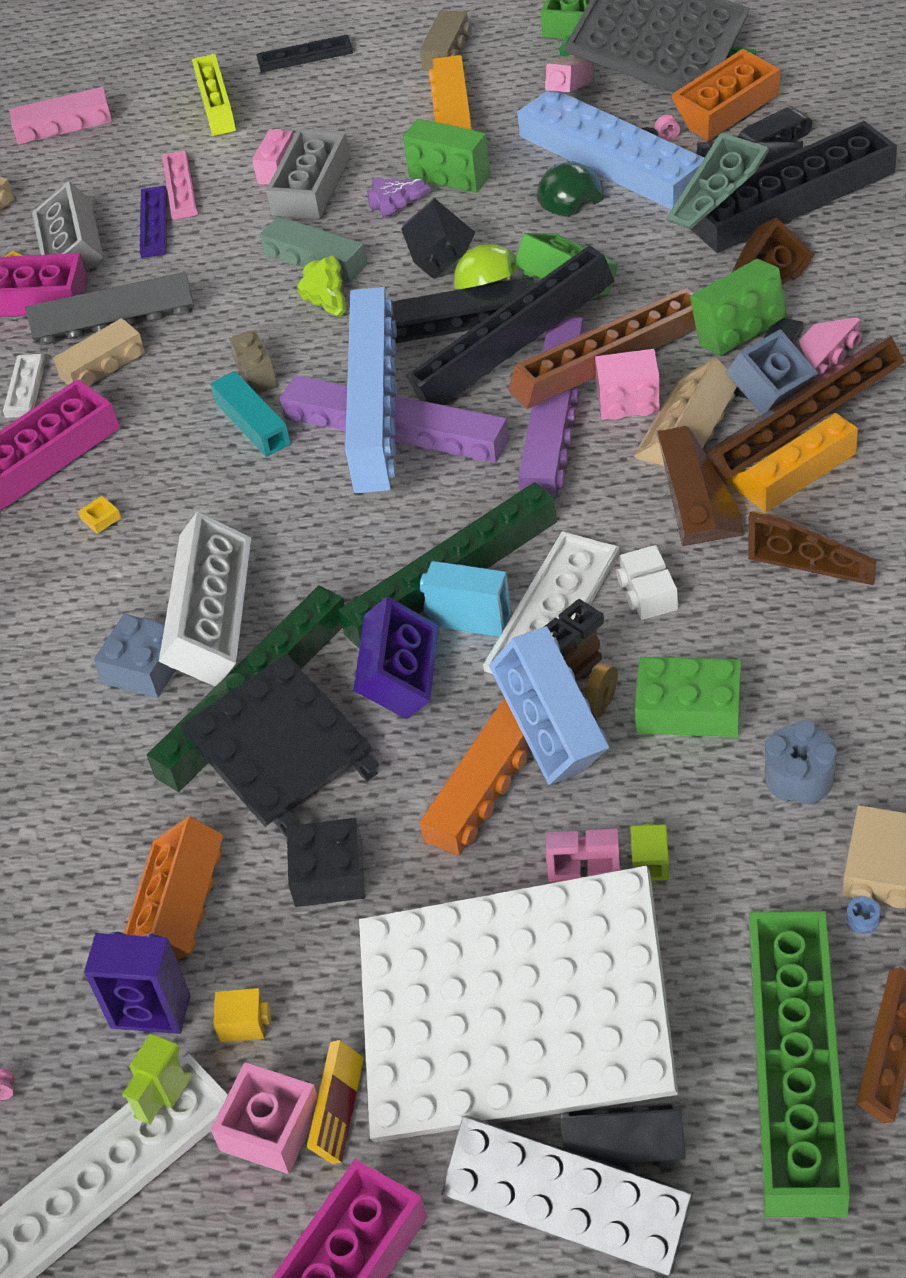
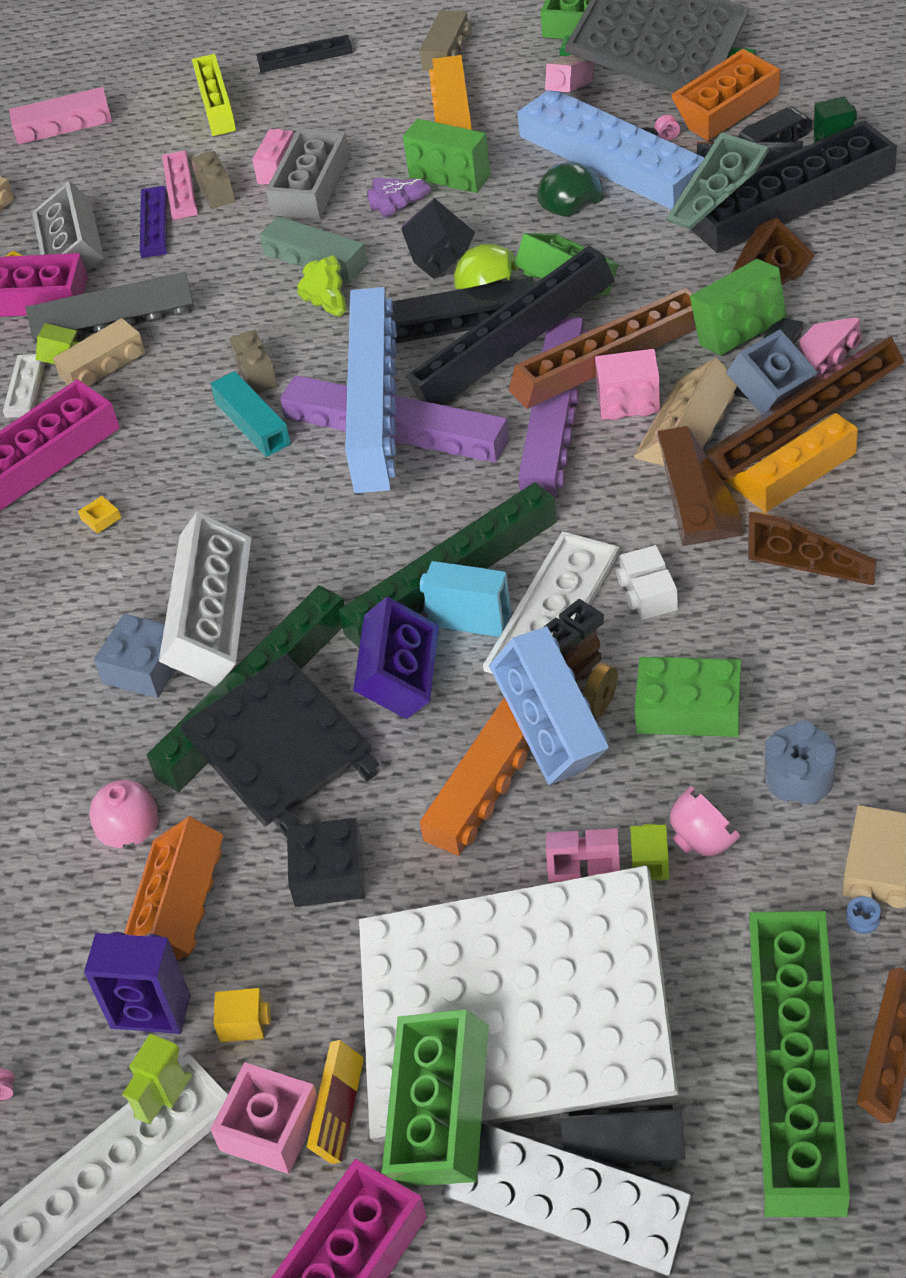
none -> lime brick [35,323,79,364]
none -> bright pink cylinder [89,779,159,848]
none -> dark tan piece [191,151,235,209]
none -> bright green brick [382,1009,489,1187]
none -> bright pink cylinder [670,786,740,856]
none -> dark green brick [813,96,857,143]

